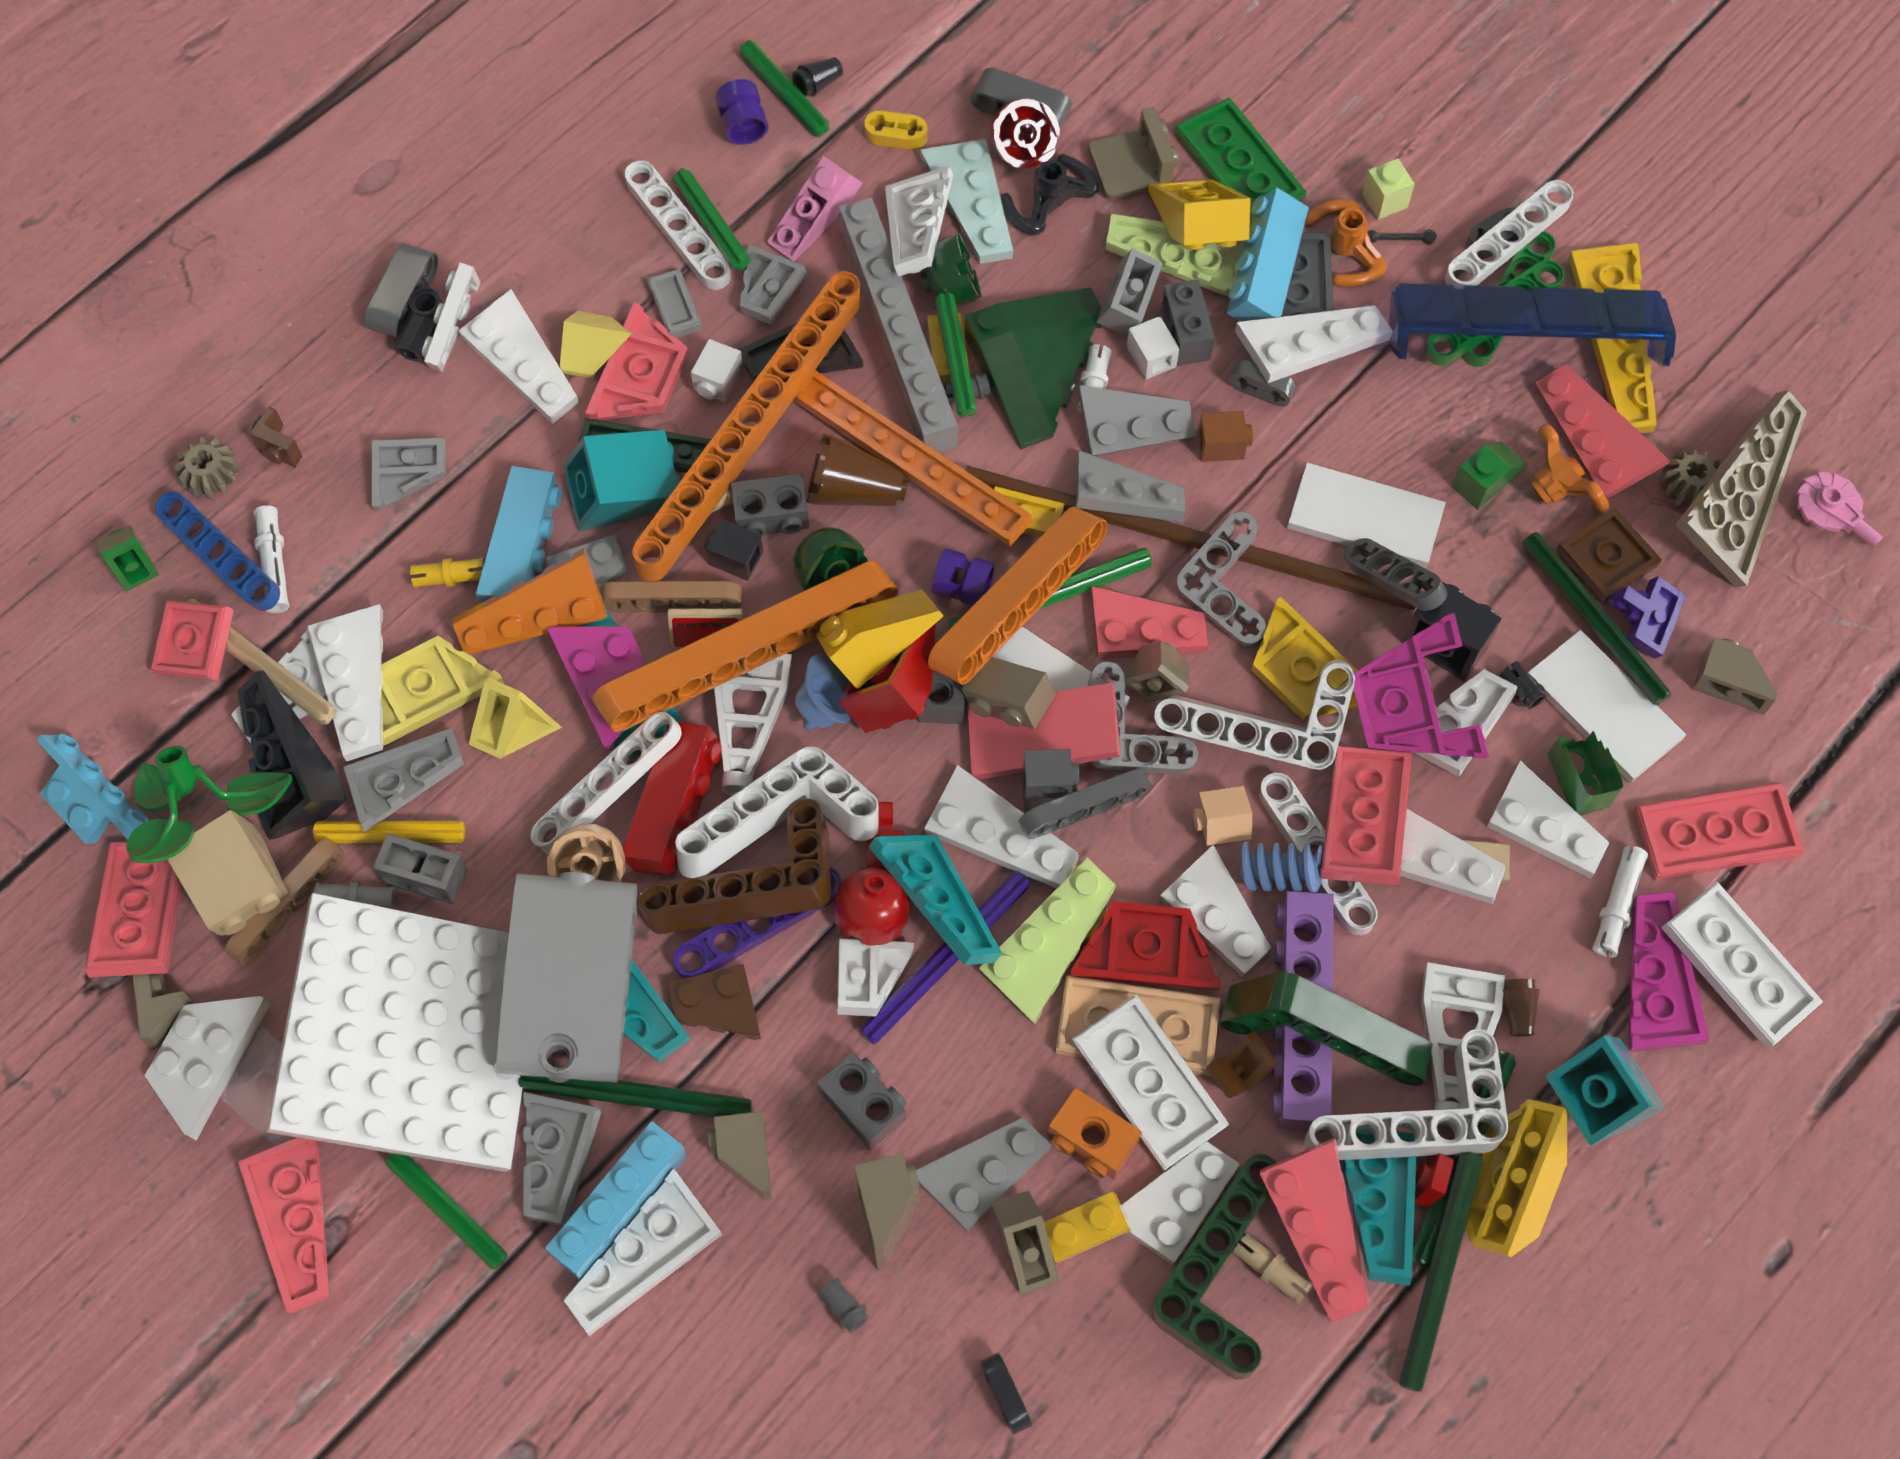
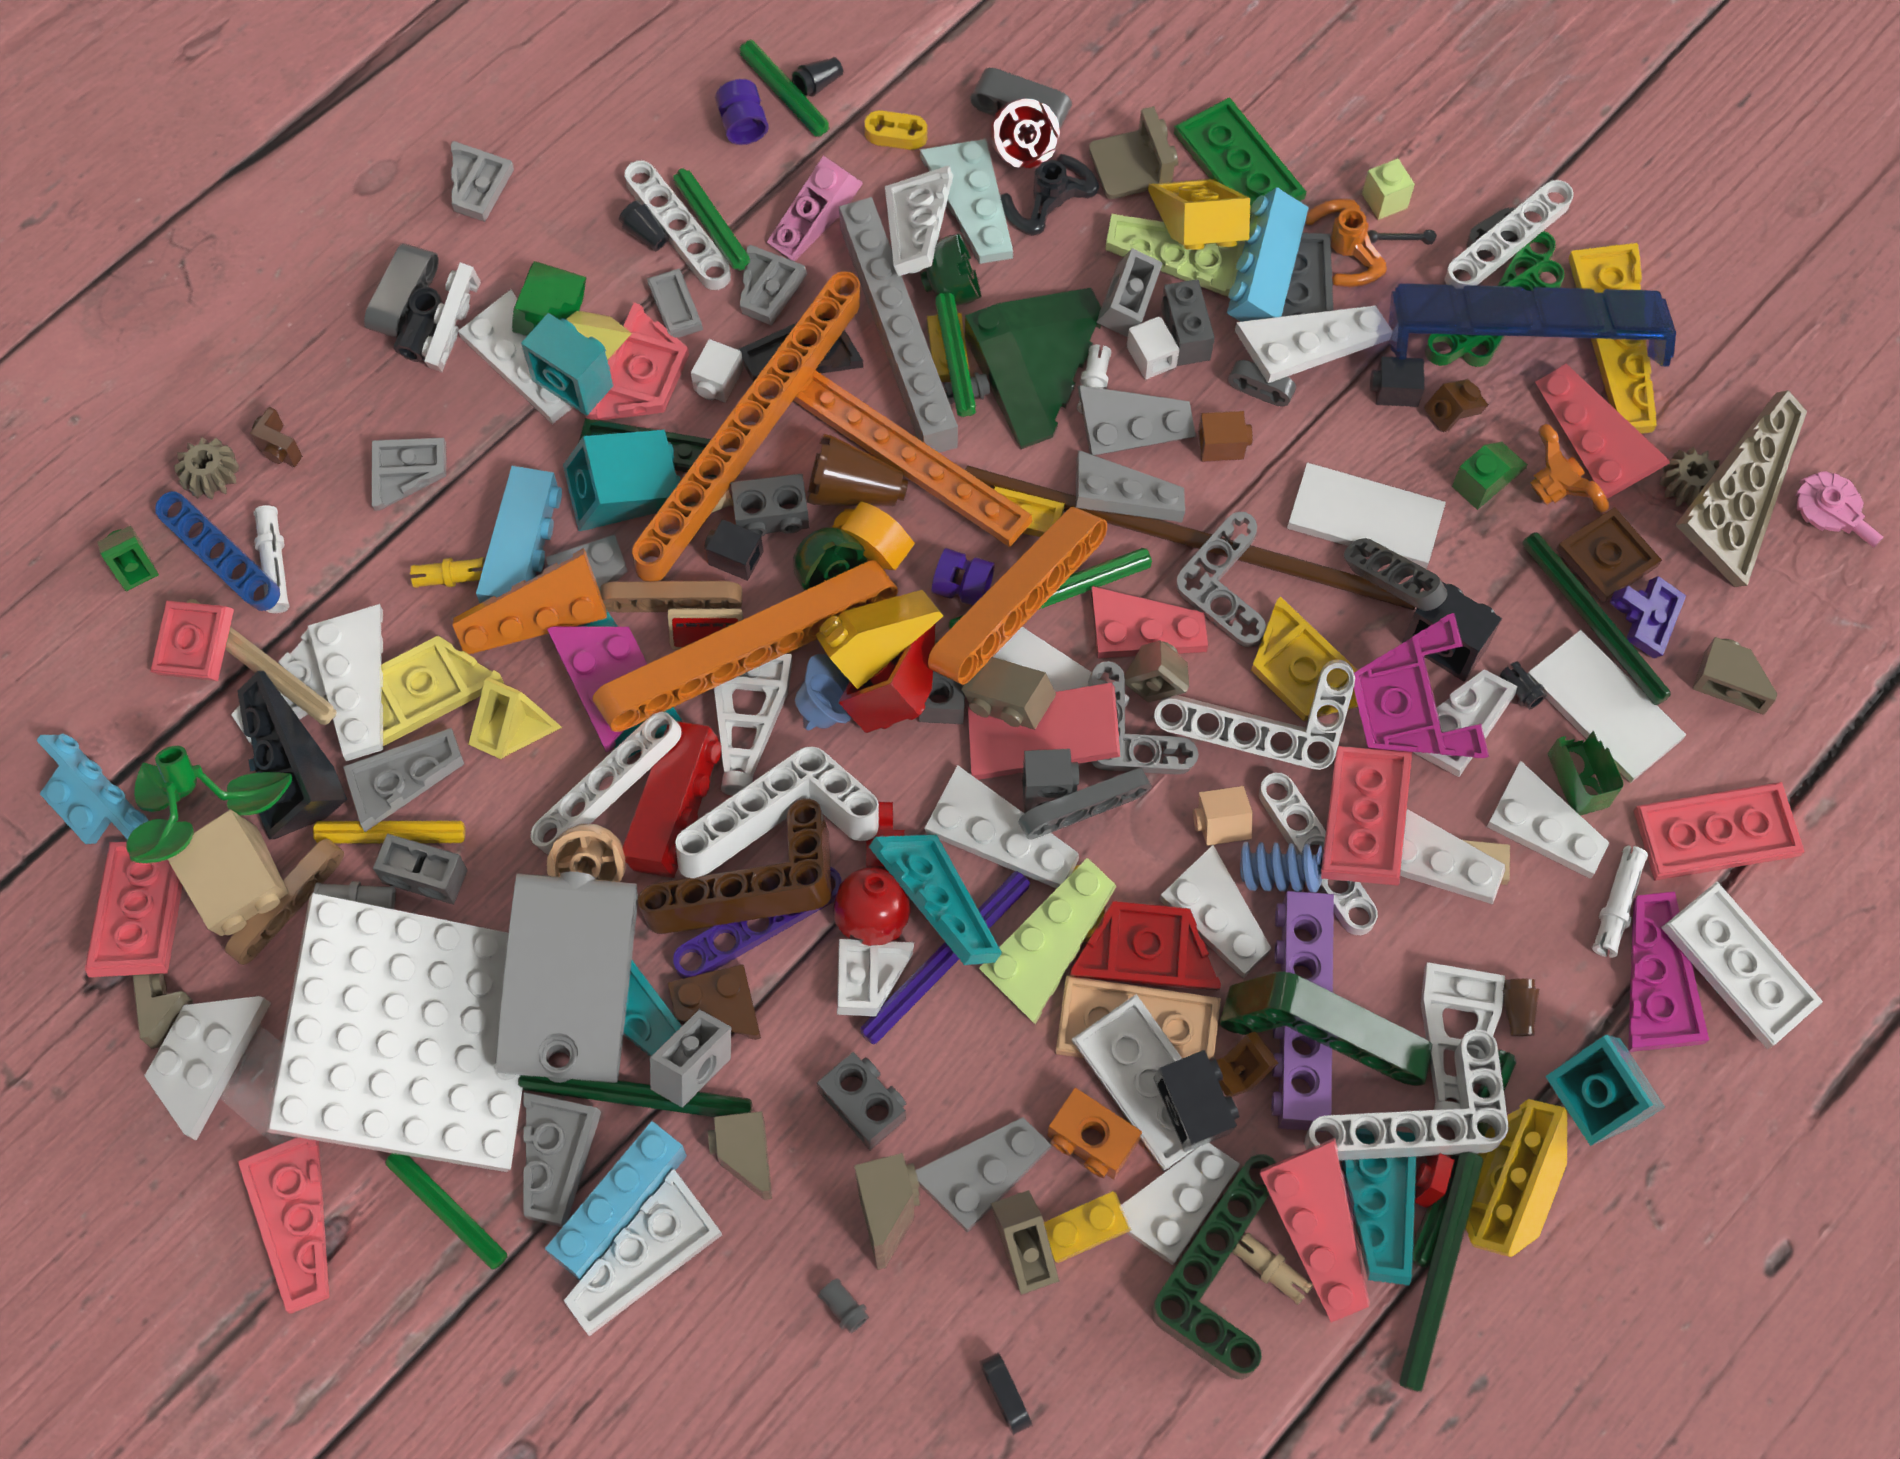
none -> light grey wing [451,141,514,222]
none -> green piece [512,261,586,336]
none -> teal brick [521,313,613,416]
none -> black cone [619,201,669,251]
none -> light grey brick [650,1009,731,1108]
none -> light orange brick [832,502,915,571]
none -> black brick [1153,1050,1239,1153]
none -> black brick [1370,356,1425,407]
none -> reddish brown bracket [1424,379,1489,432]

